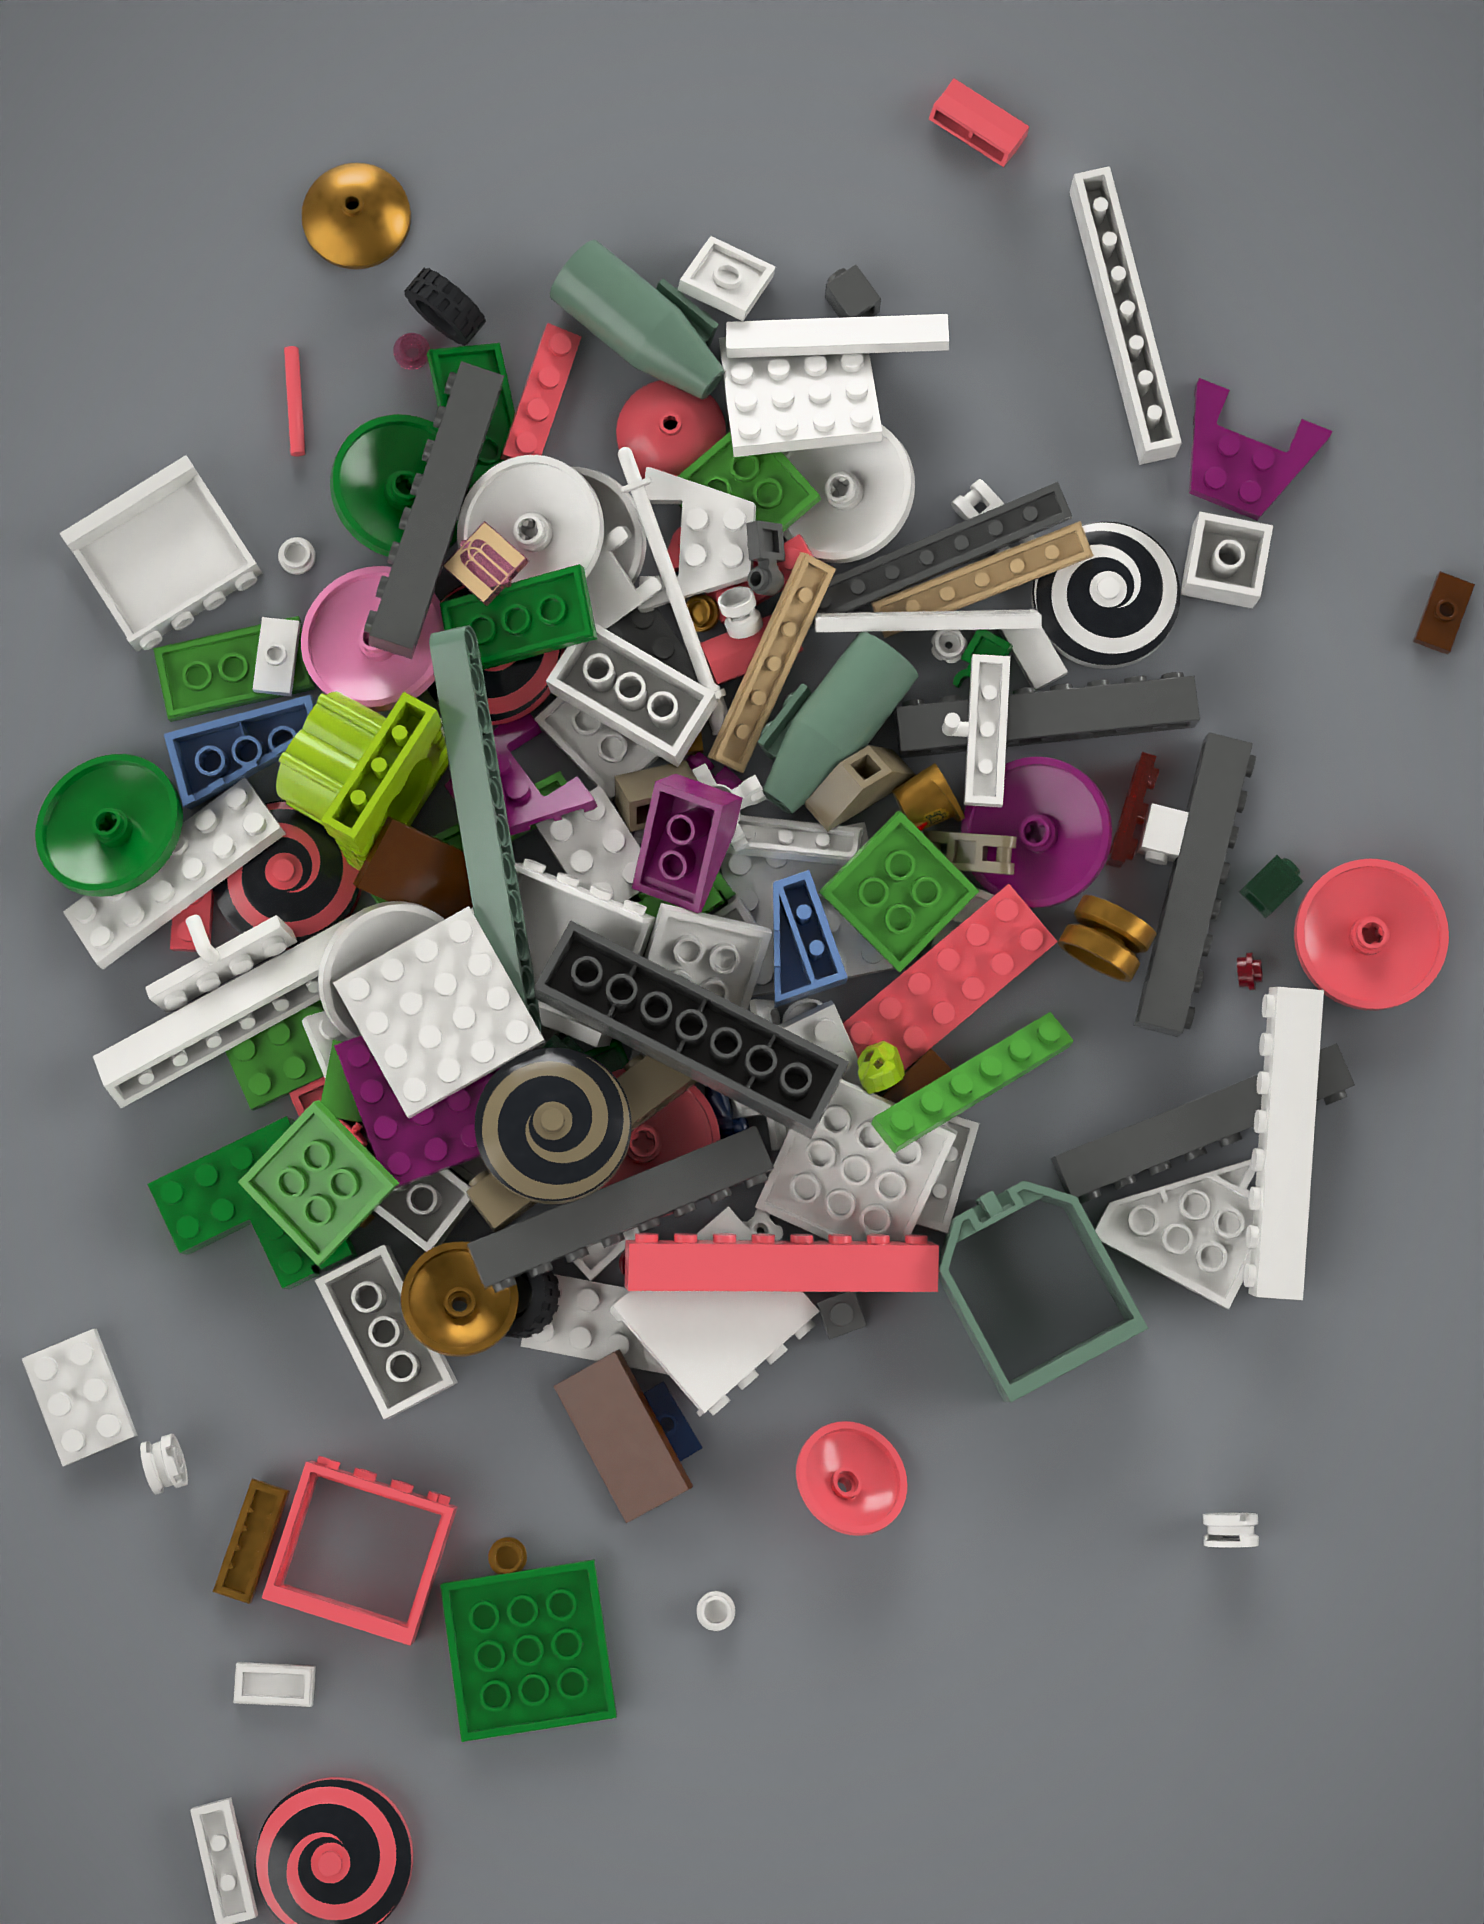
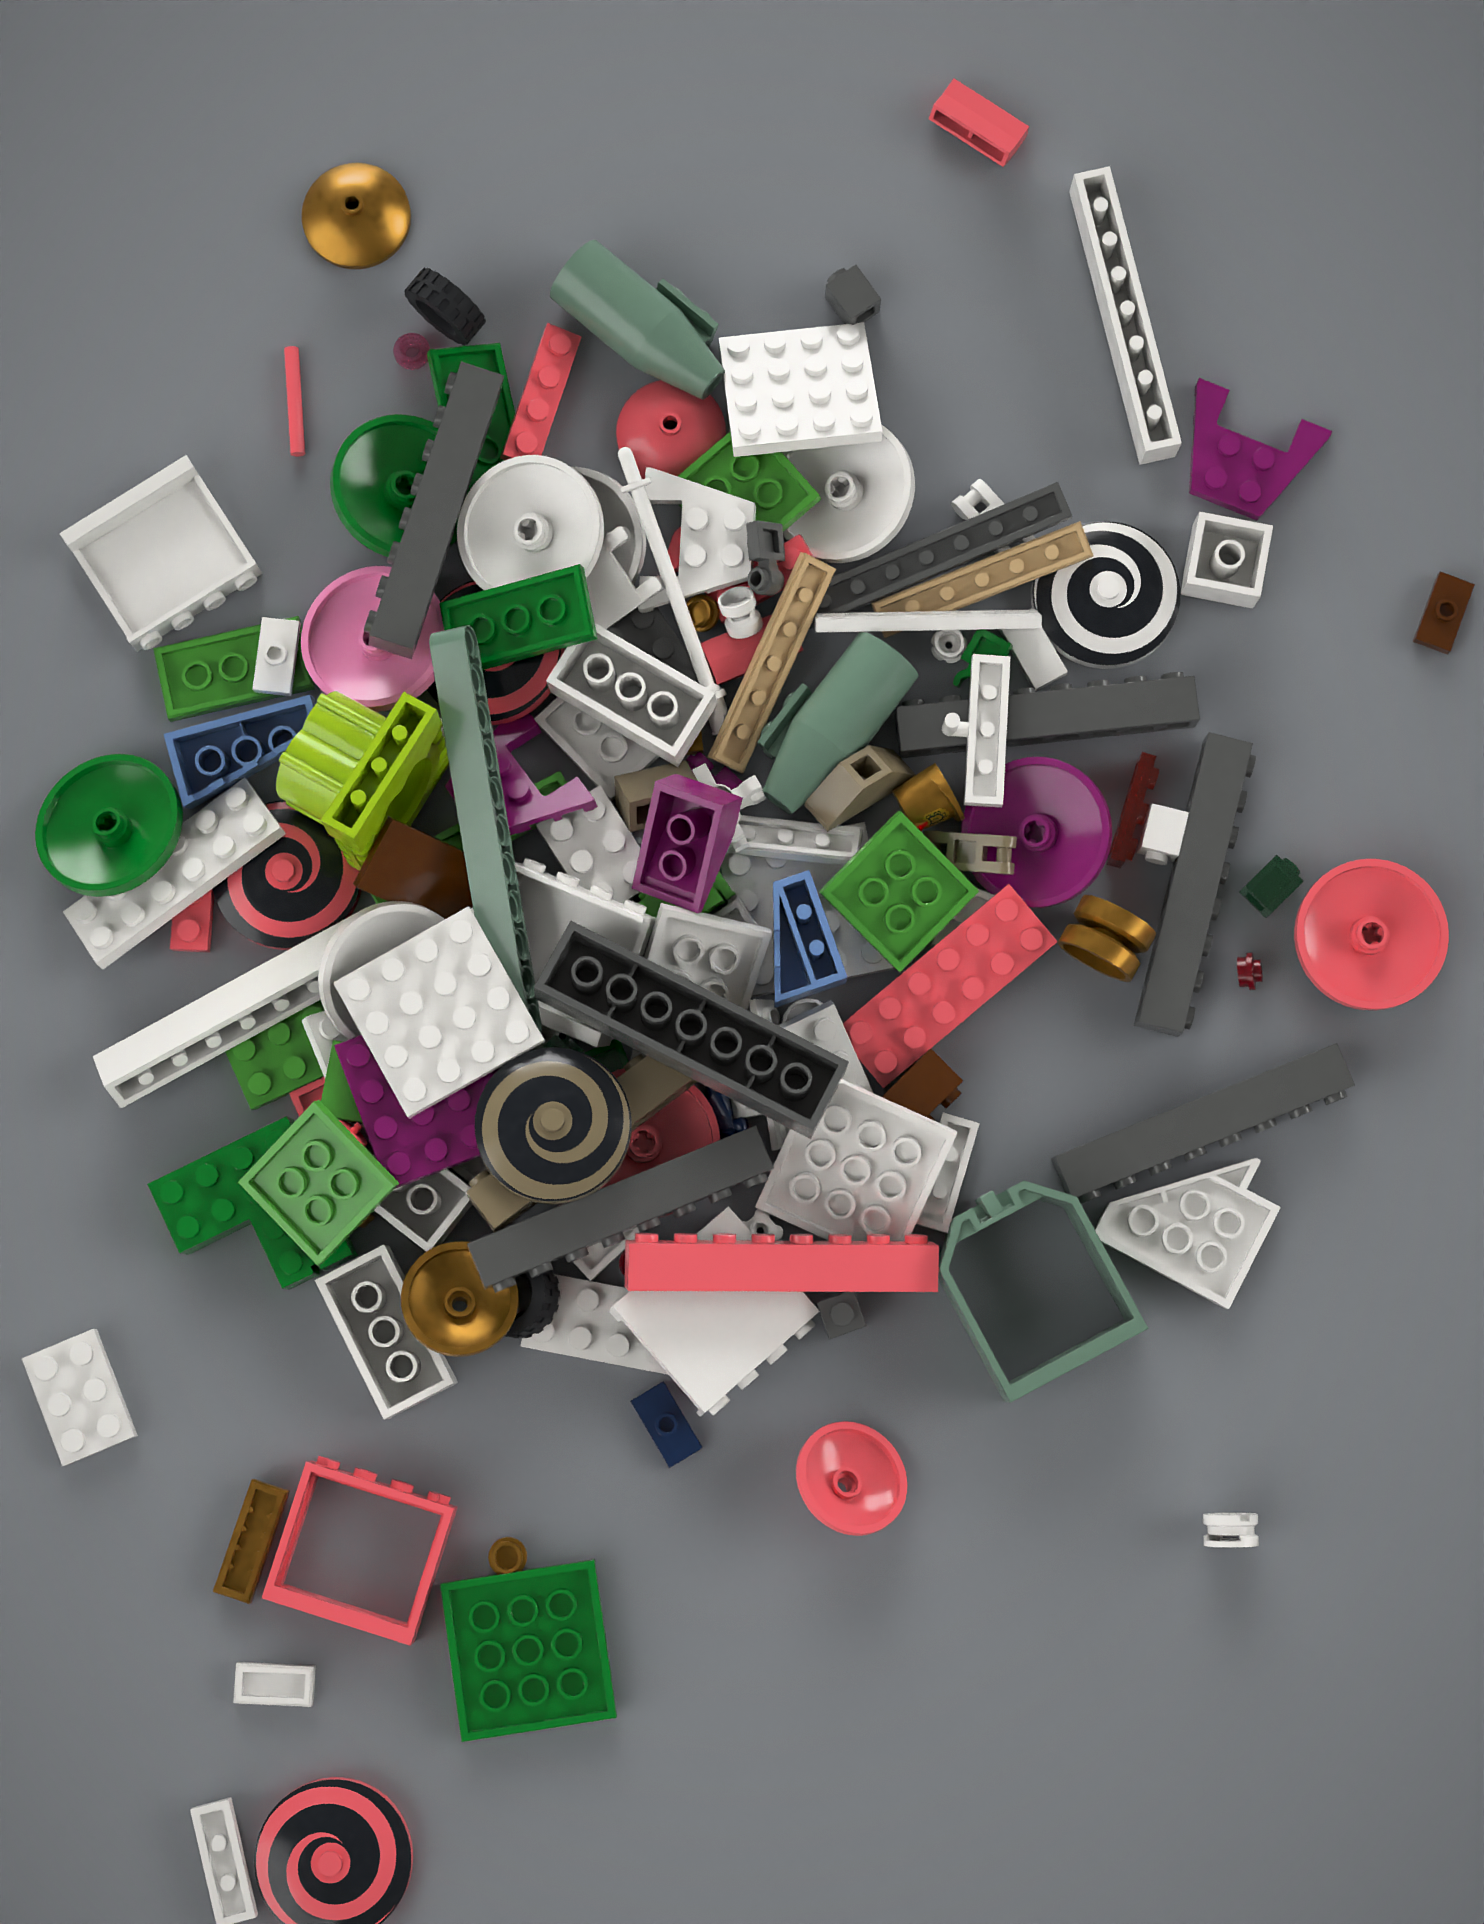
white wheel [140,1434,188,1495] -> none
white plate [145,915,297,1013] -> none
white plate [278,537,316,575] -> none
piece [443,521,529,606] -> none
reddish brown tile [553,1349,693,1523] -> none
white plate [678,236,776,321] -> none
white plate [696,1591,735,1631] -> none
white tile [726,314,949,358] -> none
lime rock [857,1041,905,1094] -> none
bright green plate [871,1012,1074,1153] -> none
white brick [1244,987,1324,1300] -> none

